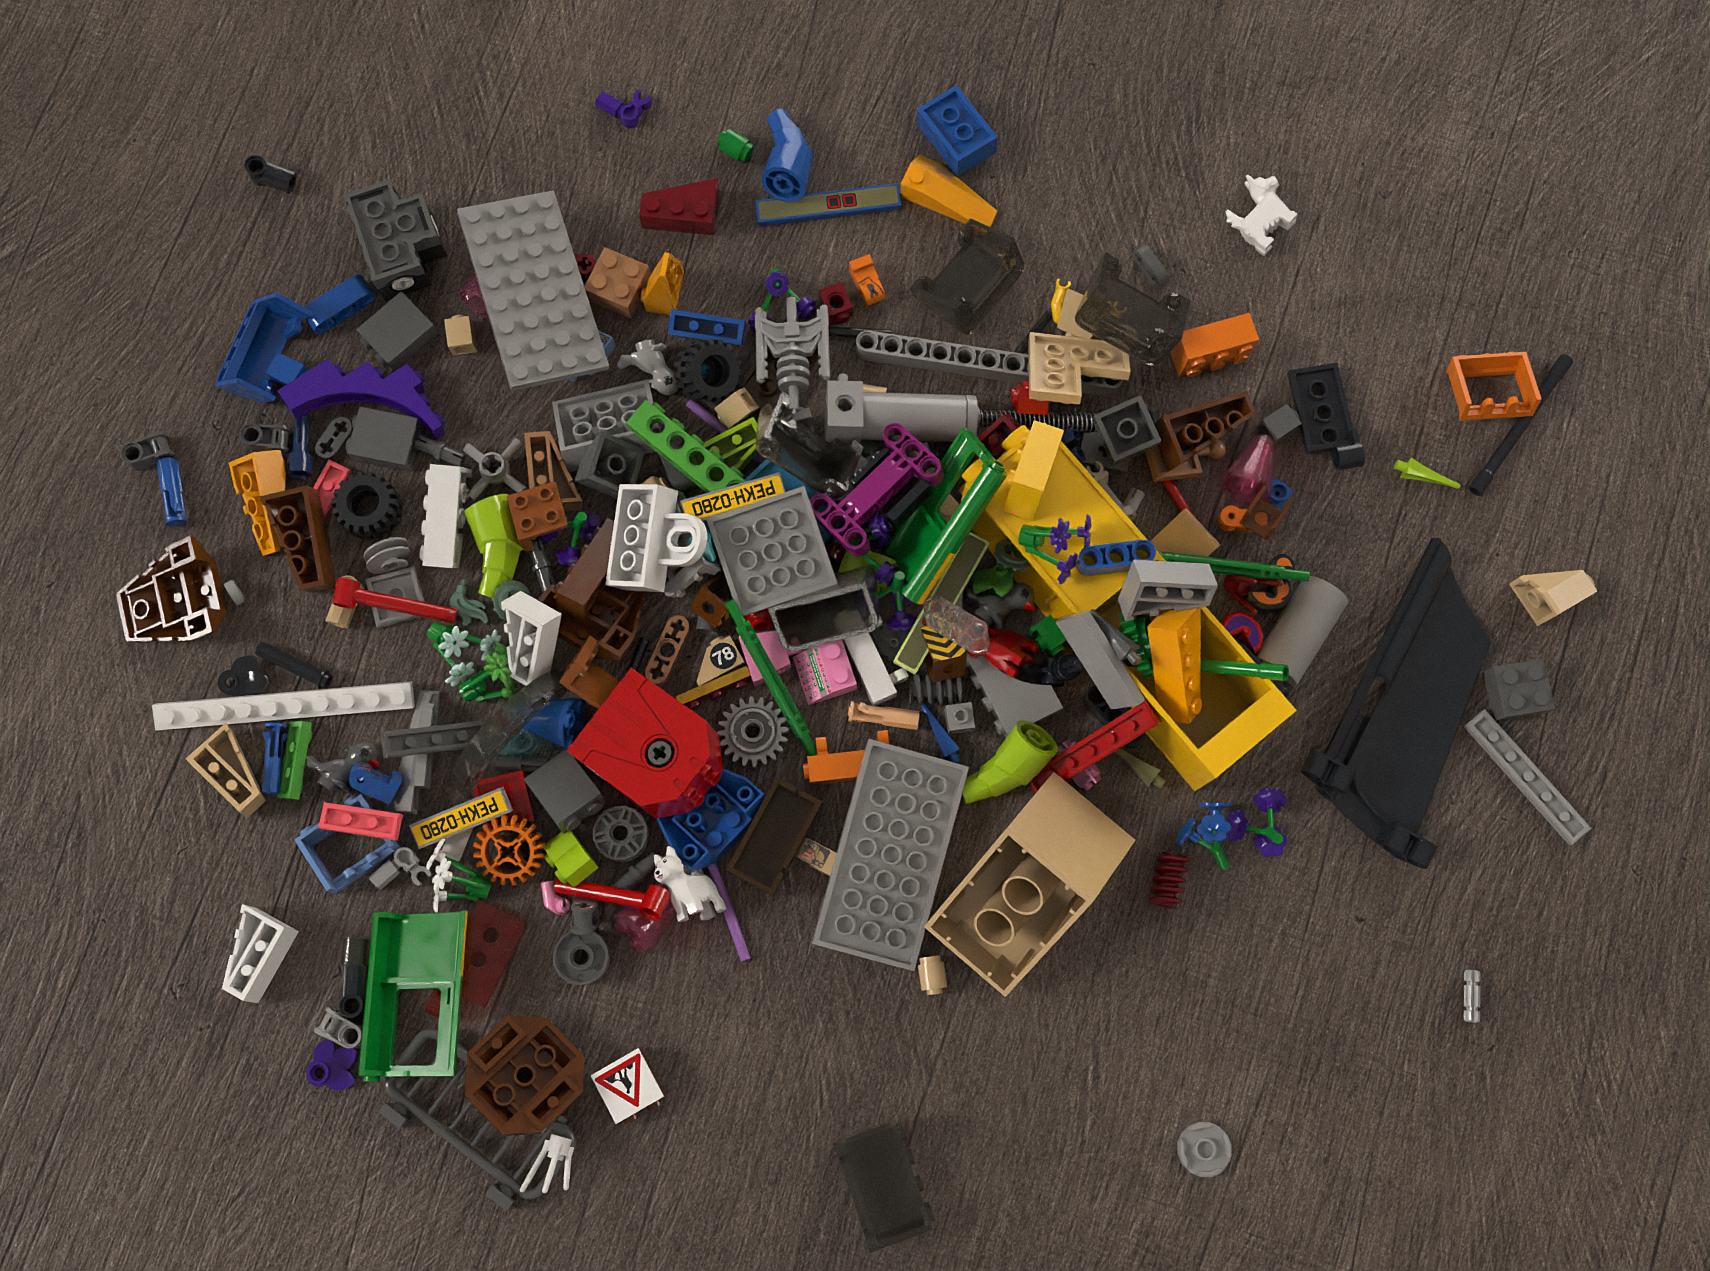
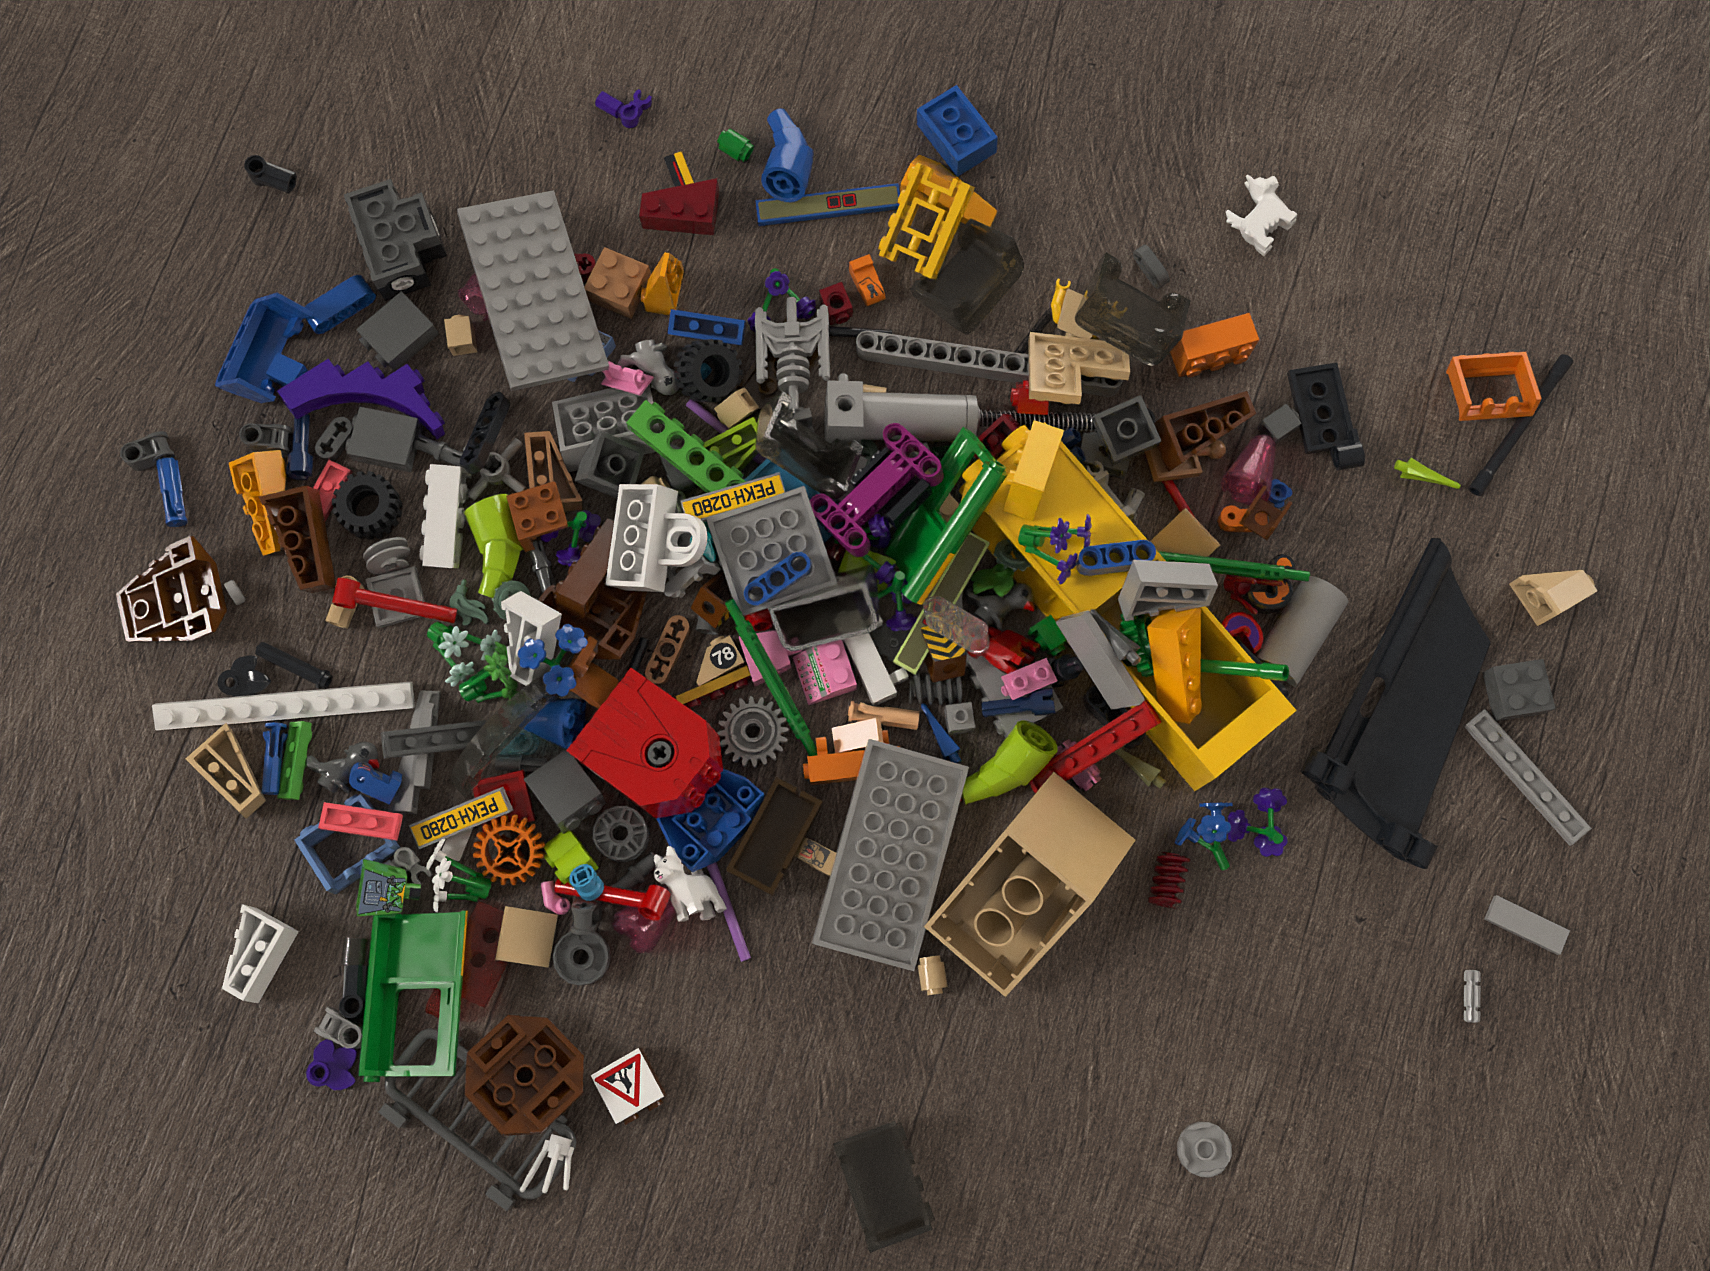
none -> torso [356,859,421,916]
none -> black beam [460,392,510,474]
none -> tan tile [495,906,558,967]
none -> blue plant [518,624,588,696]
none -> dark azure wheel [569,864,604,901]
none -> bright pink hinge [601,361,654,396]
none -> sticker [664,152,694,187]
none -> blue beam [744,552,812,606]
none -> light nougat tile [832,718,883,753]
none -> yellow fence [878,162,975,279]
none -> dark blue piece [982,688,1056,717]
none -> bright pink hinge [1001,658,1058,700]
none -> light grey tile [1484,895,1570,955]

